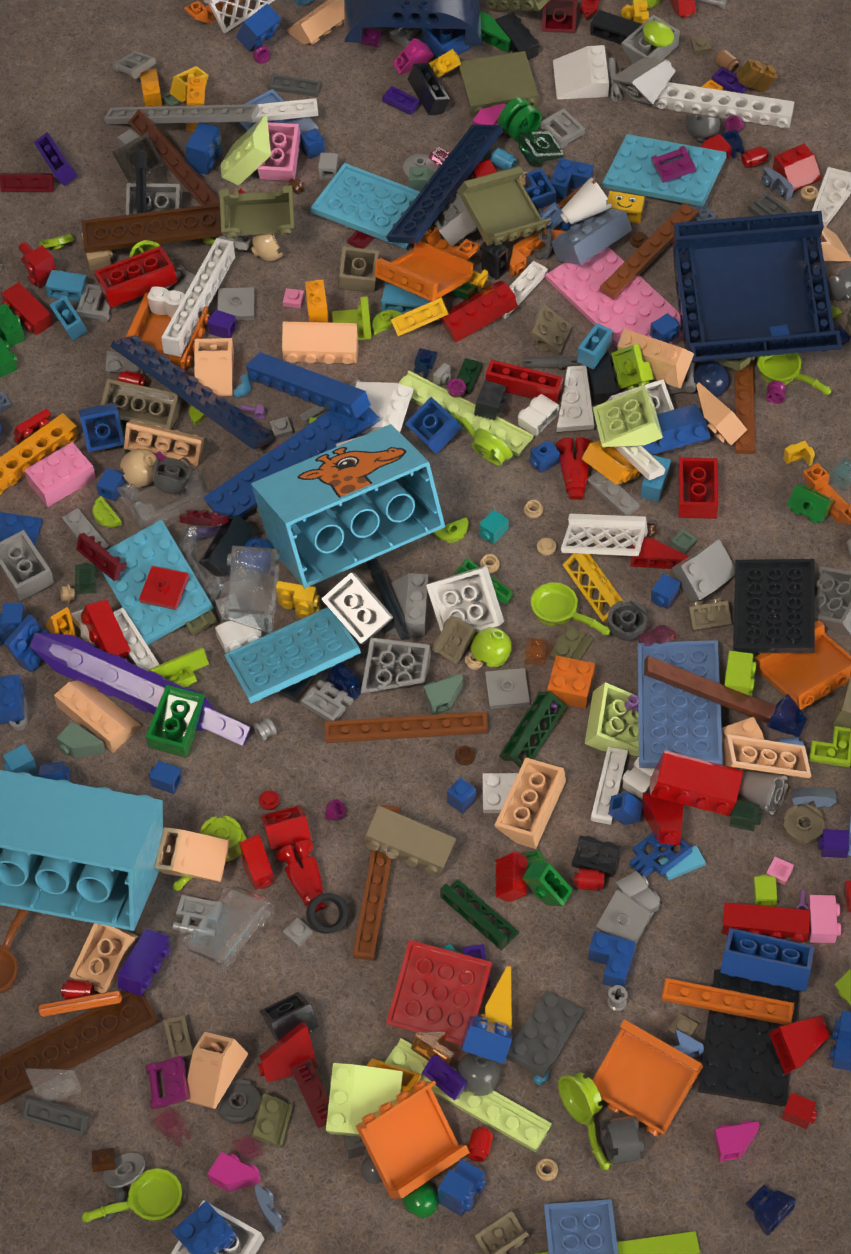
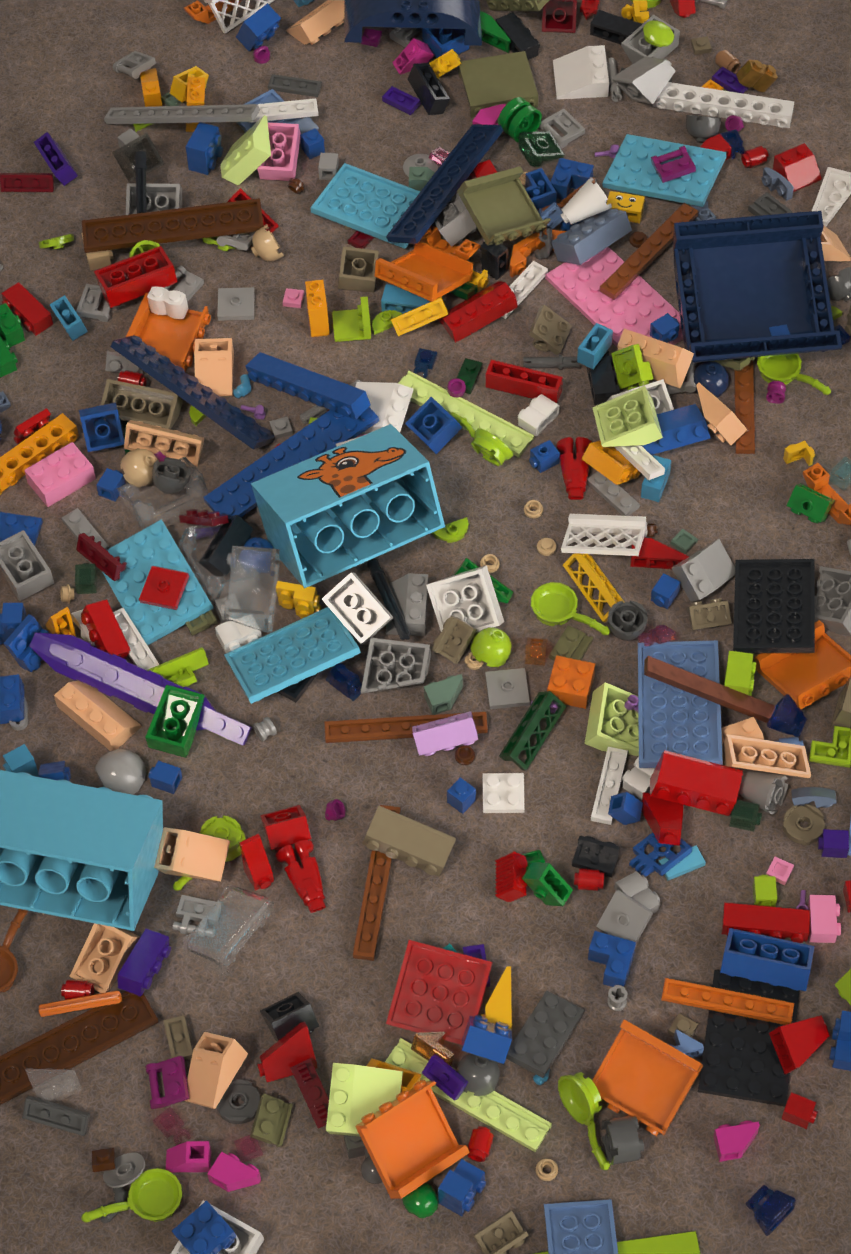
red brick [19,242,56,289] -> none
dark azure brick [45,270,88,302] -> none
sand green slope [56,721,105,758] -> none
lime plate [92,496,122,528] -> none
copper tile [128,109,220,206] -> none
white brick [161,238,235,357] -> none
dark purple brick [207,310,237,338] -> none
olive windscreen [219,185,295,239] -> none
sand blue slope [255,1184,283,1234] -> none
red plate [259,790,280,810] -> none
light nougat slope [282,322,358,364] -> none
light grey plate [283,918,313,948] -> none
light grey plate [301,679,354,721] -> none
black tyre [306,893,348,934] -> none
light grey plate [433,363,451,387] -> none
dark green fence [440,879,519,951] -> none
black brick [474,380,508,421] -> none
teal brick [479,510,509,544] -> none
dark azure brick [490,148,517,170] -> none
light nougat slope [495,758,566,849] -> none
white wing [557,365,594,432] -> none
red brick [678,457,719,519] -> none
tan plate [800,186,819,202] -> none
none -> light grey cylinder [95,749,147,795]
none -> dark pink slope [165,1141,212,1173]
none -> lavender brick [412,711,478,756]
none -> medium lavender hand [595,145,619,158]

